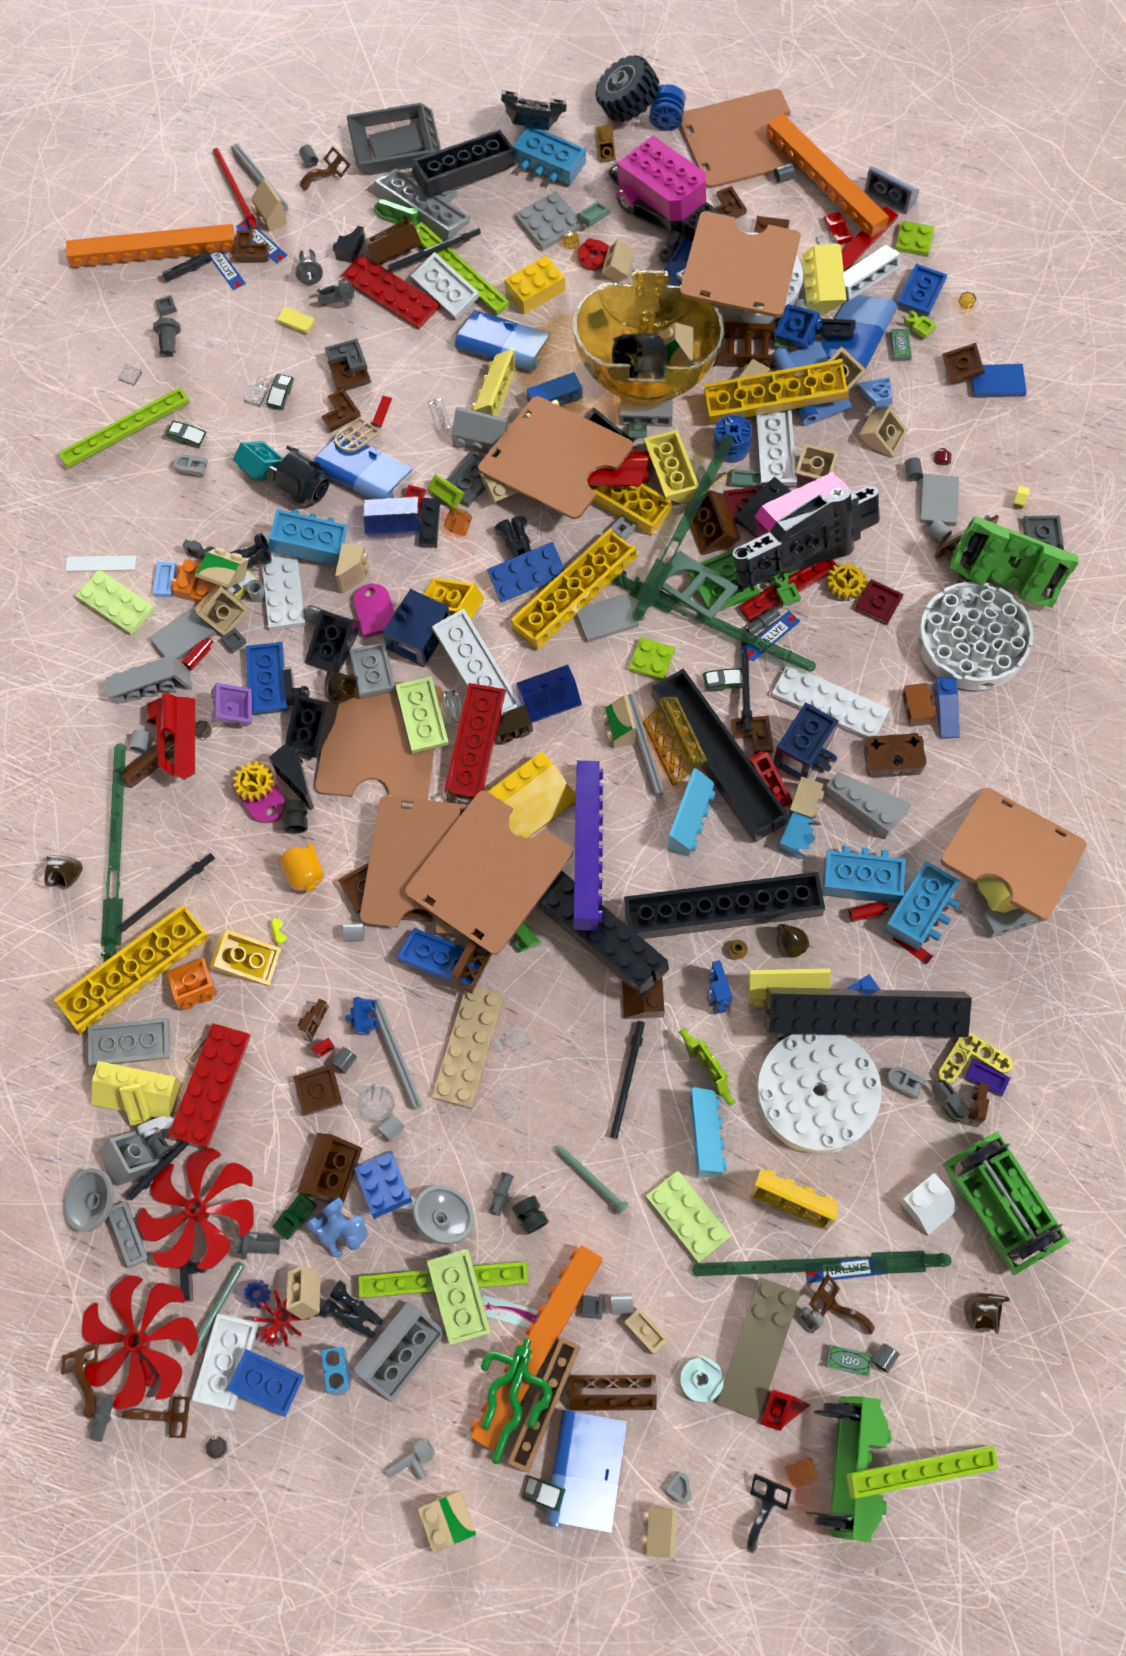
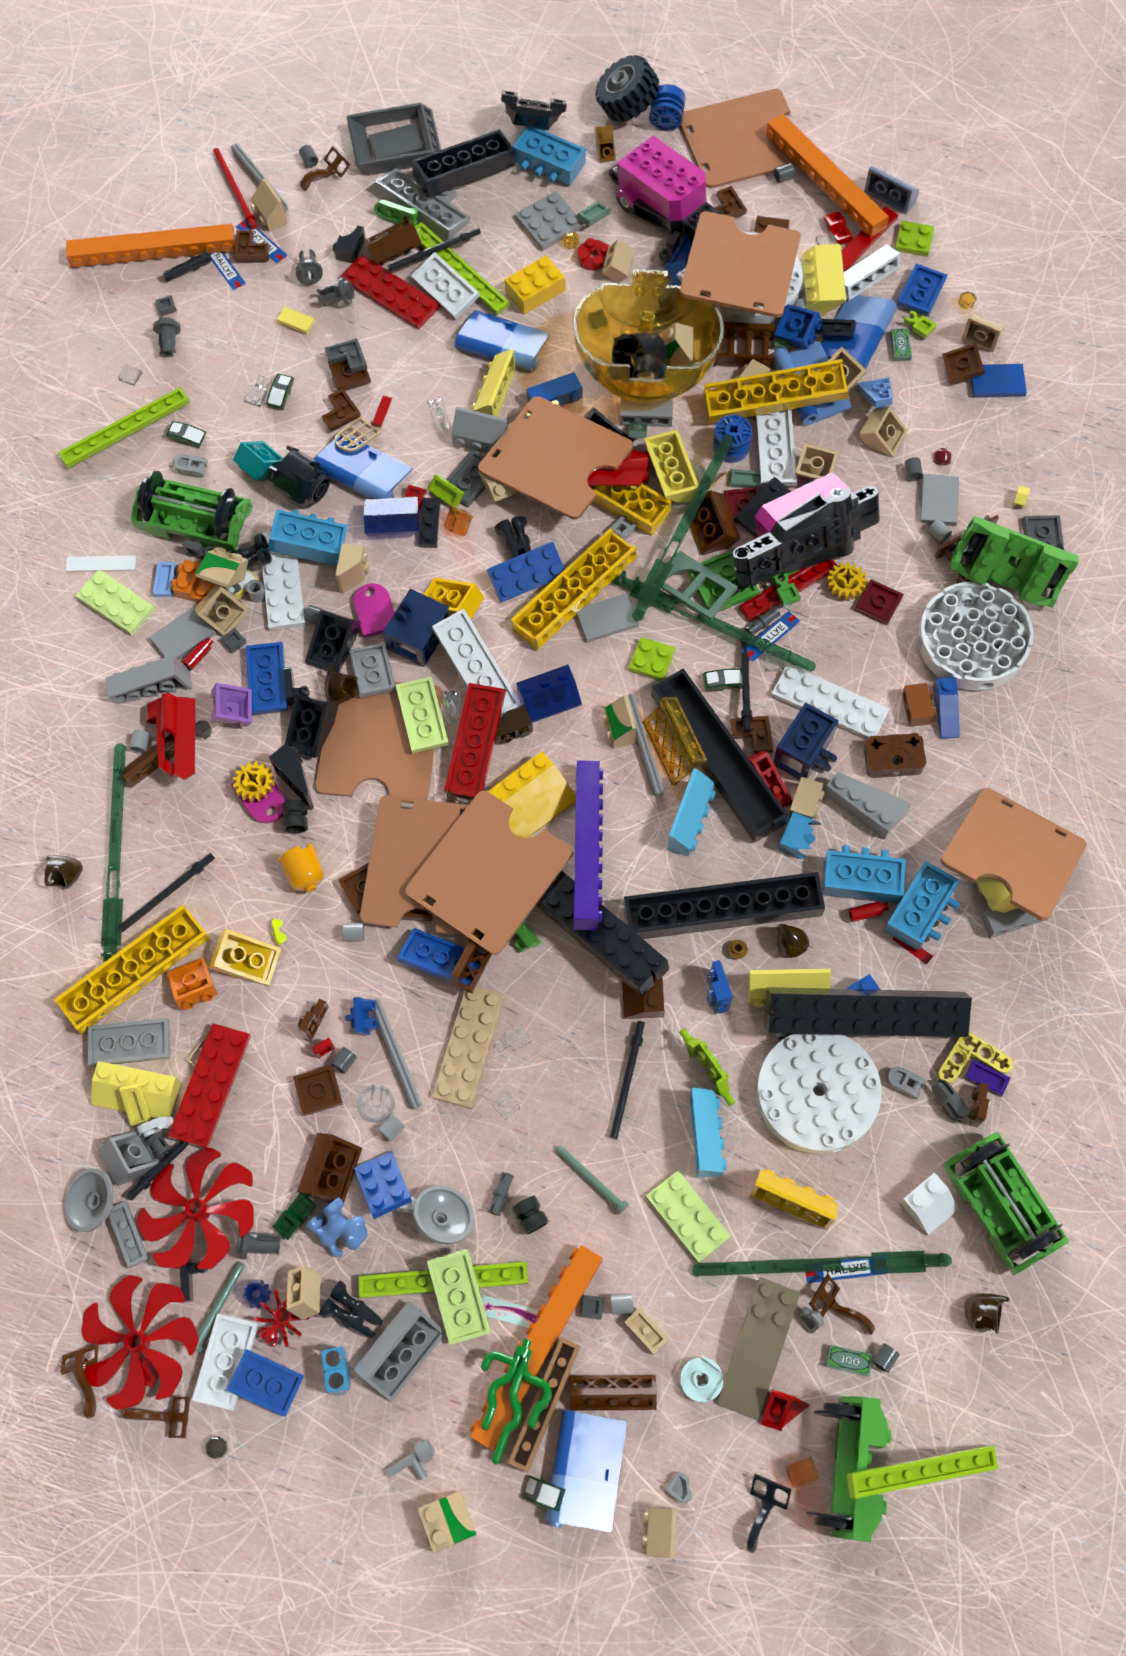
dark grey pin [89,1394,116,1442] -> none
none -> bright green piece [131,471,253,551]
none -> tan slope [962,314,1005,353]

